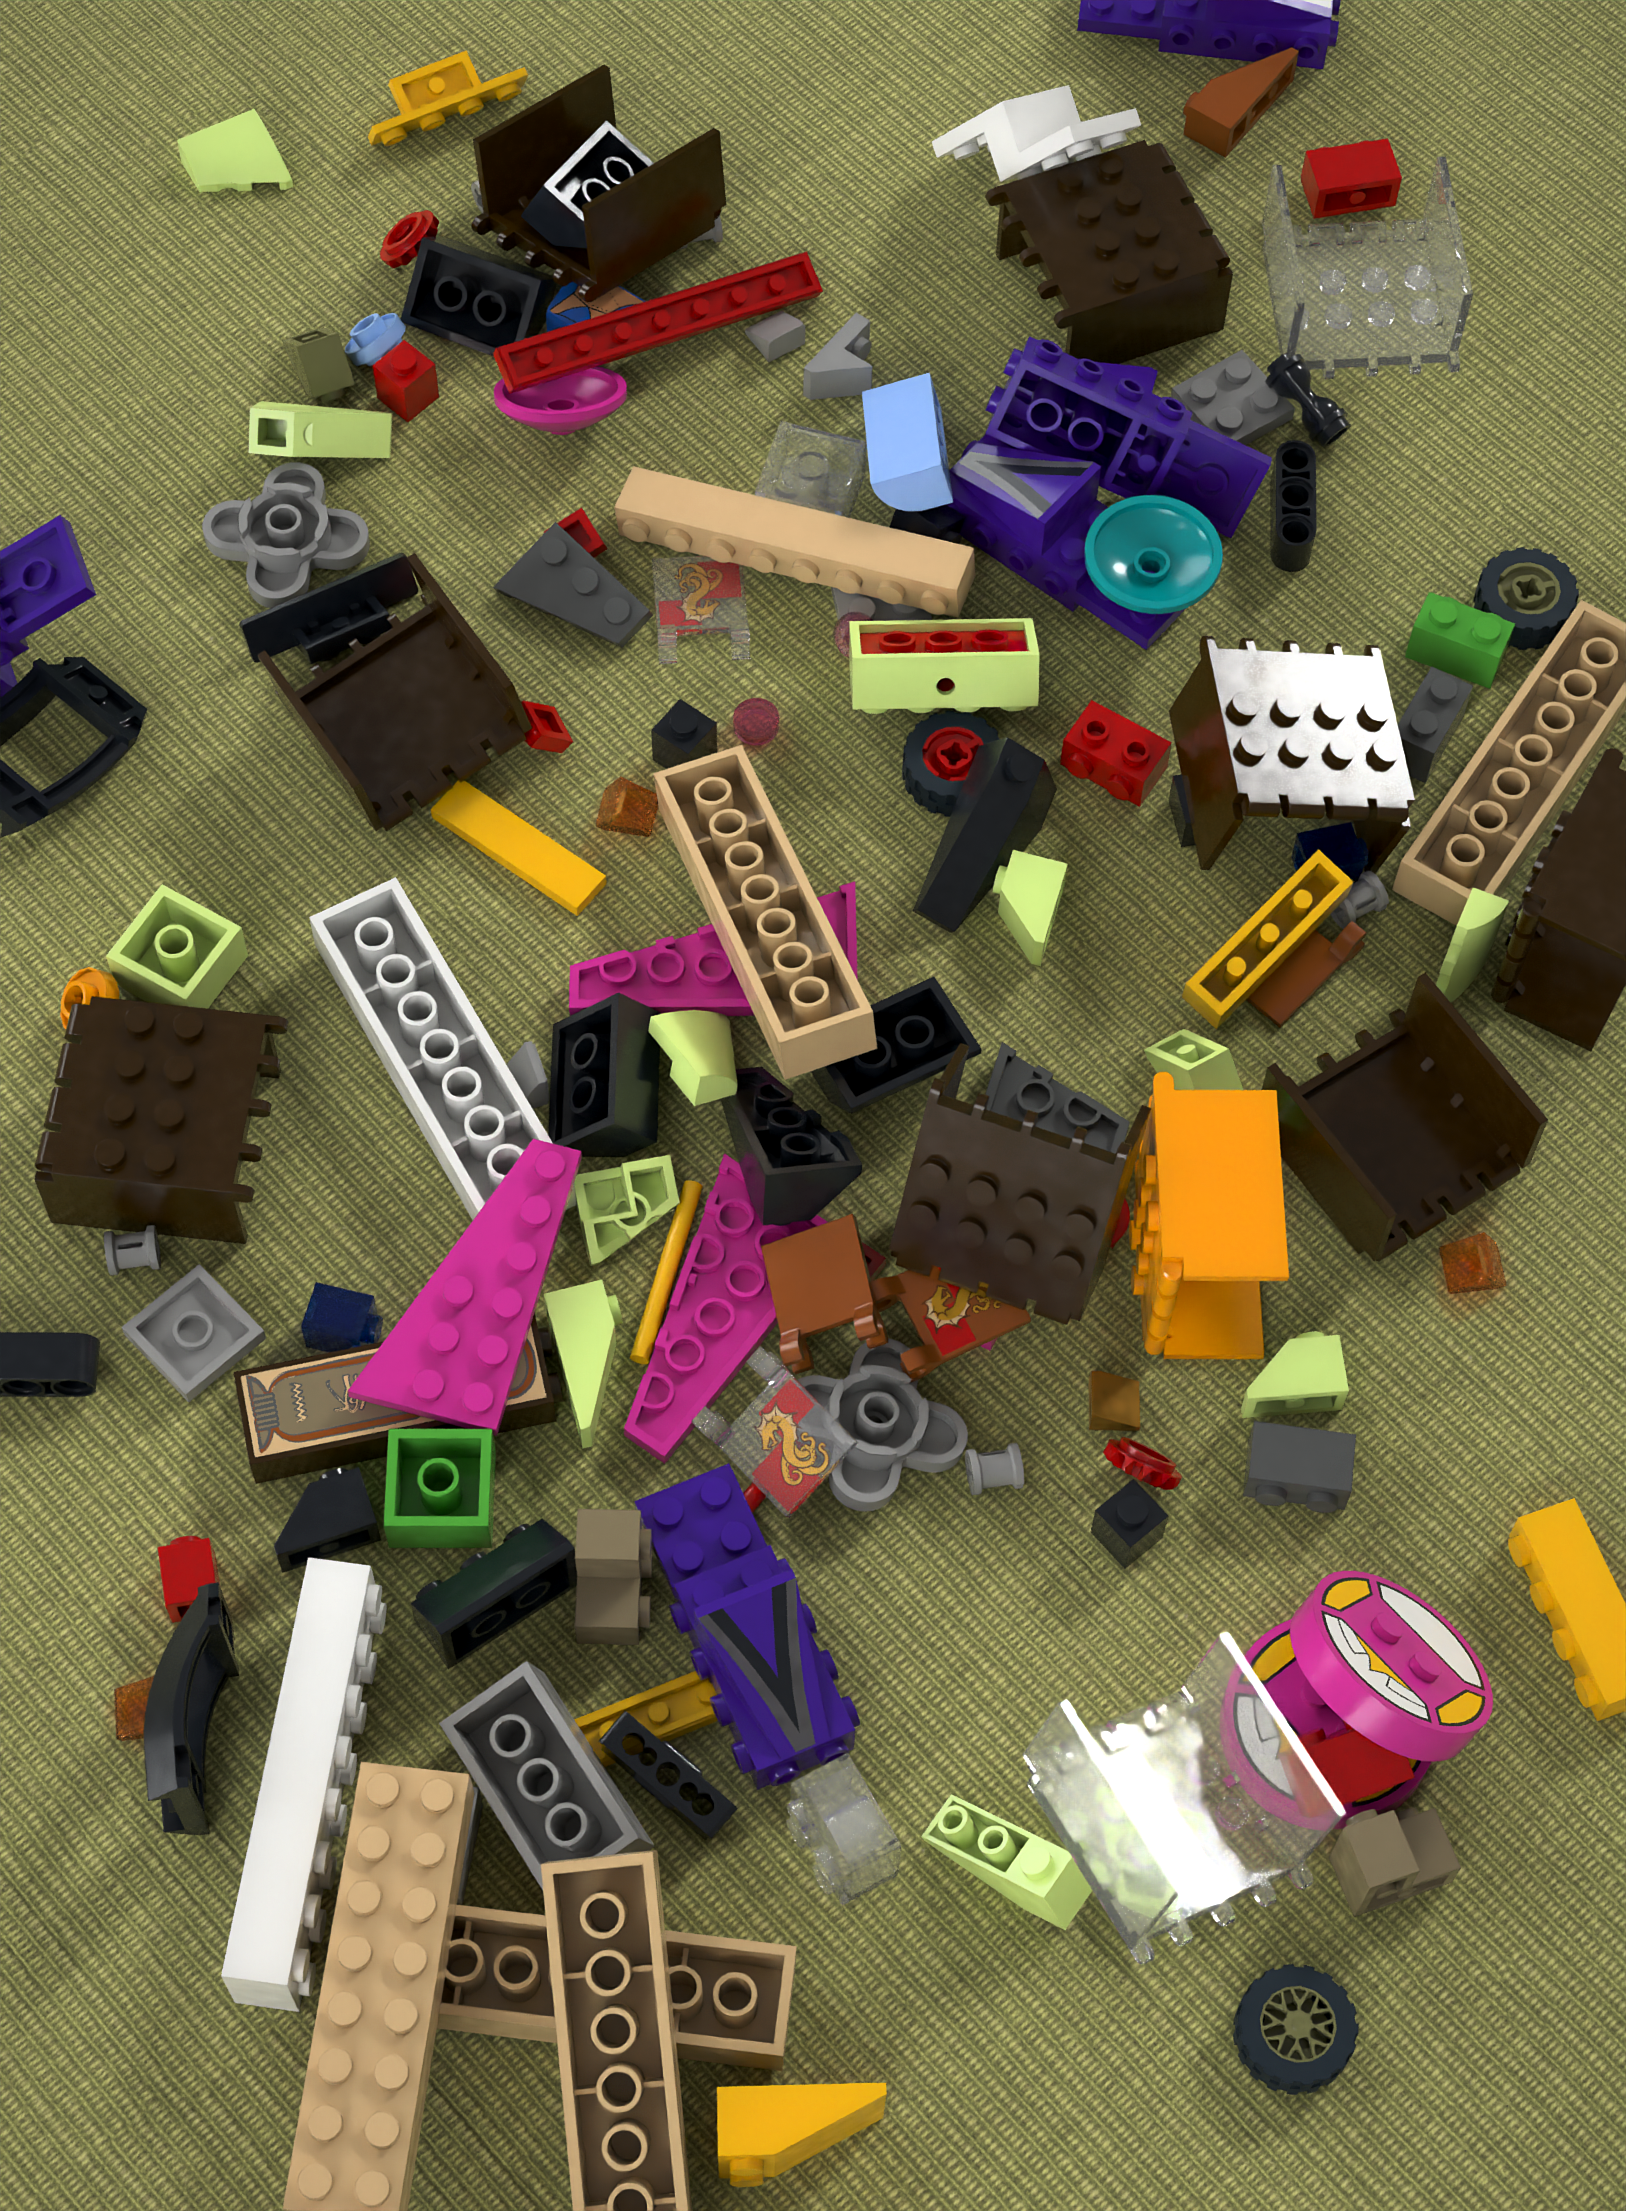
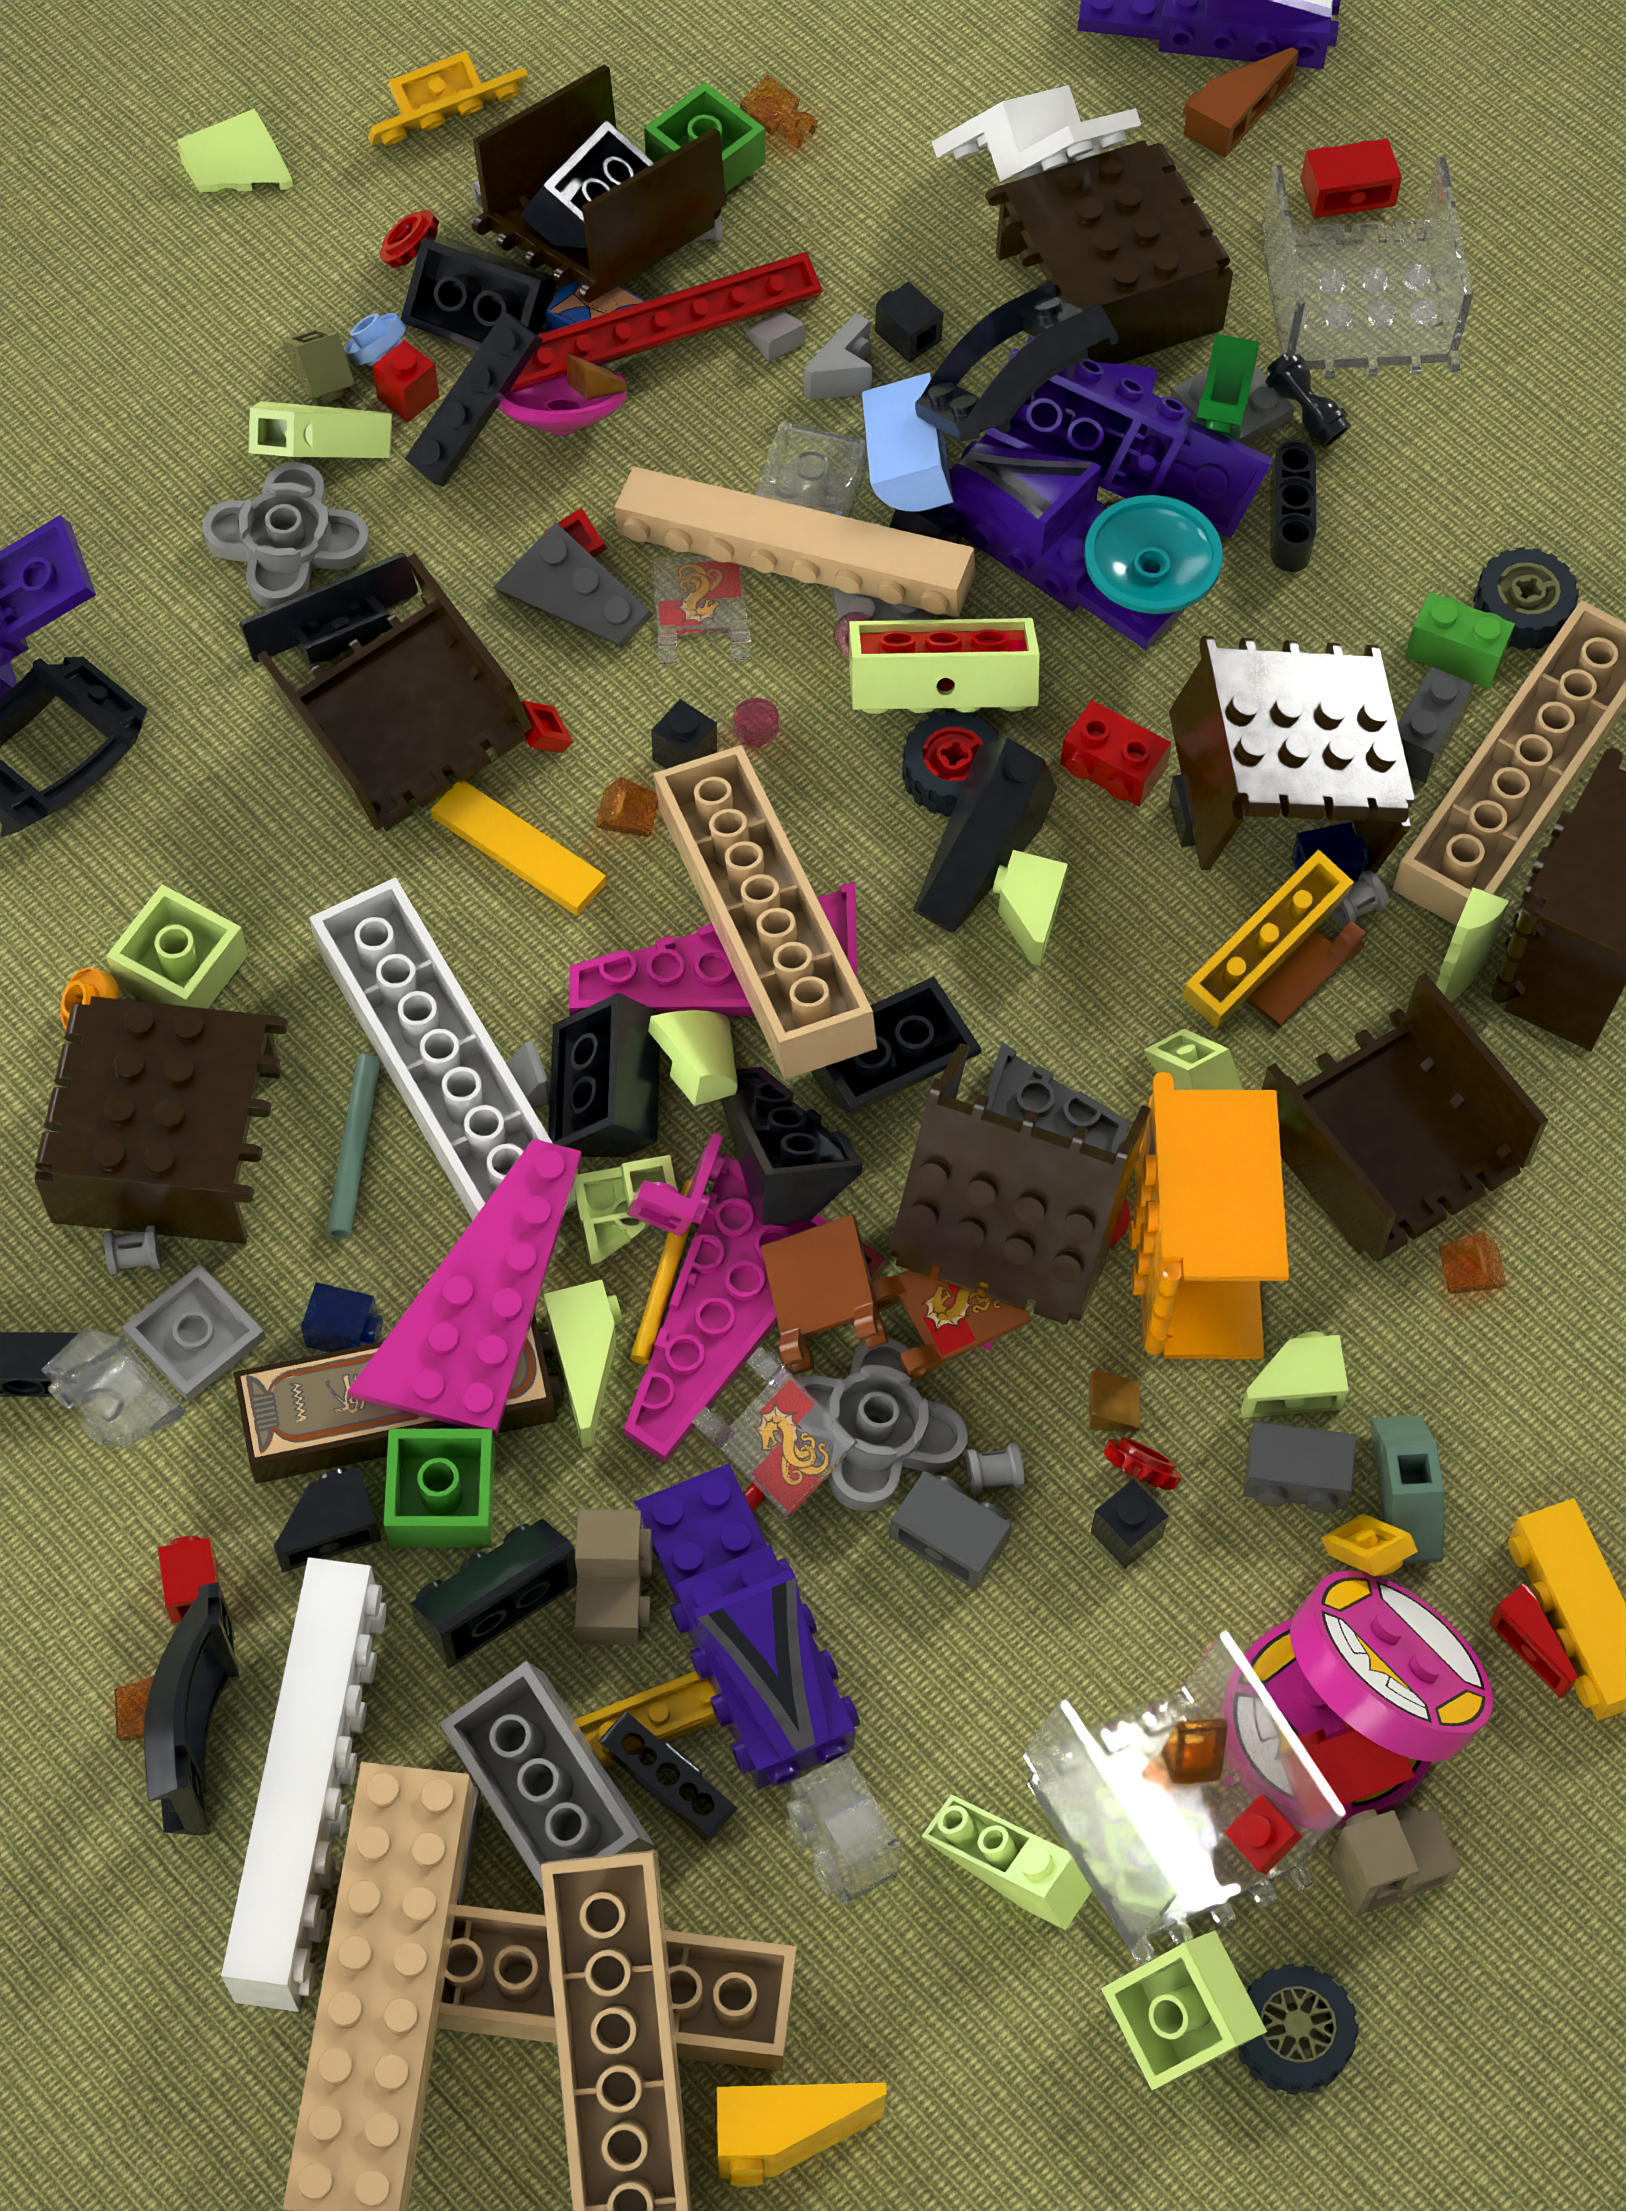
none -> clear slope [41,1327,186,1449]
none -> sand green piece [326,1054,381,1239]
none -> black plate [404,311,543,487]
none -> pearl gold slope [566,355,627,400]
none -> dark pink bracket [627,1132,725,1237]
none -> bright green brick [644,82,765,194]
none -> clear orange plate [740,74,818,149]
none -> black brick [875,281,944,363]
none -> dark grey brick [889,1471,1012,1590]
none -> black wedge [915,281,1119,442]
none -> yellowish green brick [1101,1930,1267,2091]
none -> clear orange slope [1161,1718,1228,1785]
none -> green arch [1196,334,1259,442]
none -> red plate [1224,1794,1303,1875]
none -> yellow plate [1321,1513,1418,1576]
none -> sand green slope [1370,1415,1444,1565]
none -> red slope [1489,1583,1578,1699]

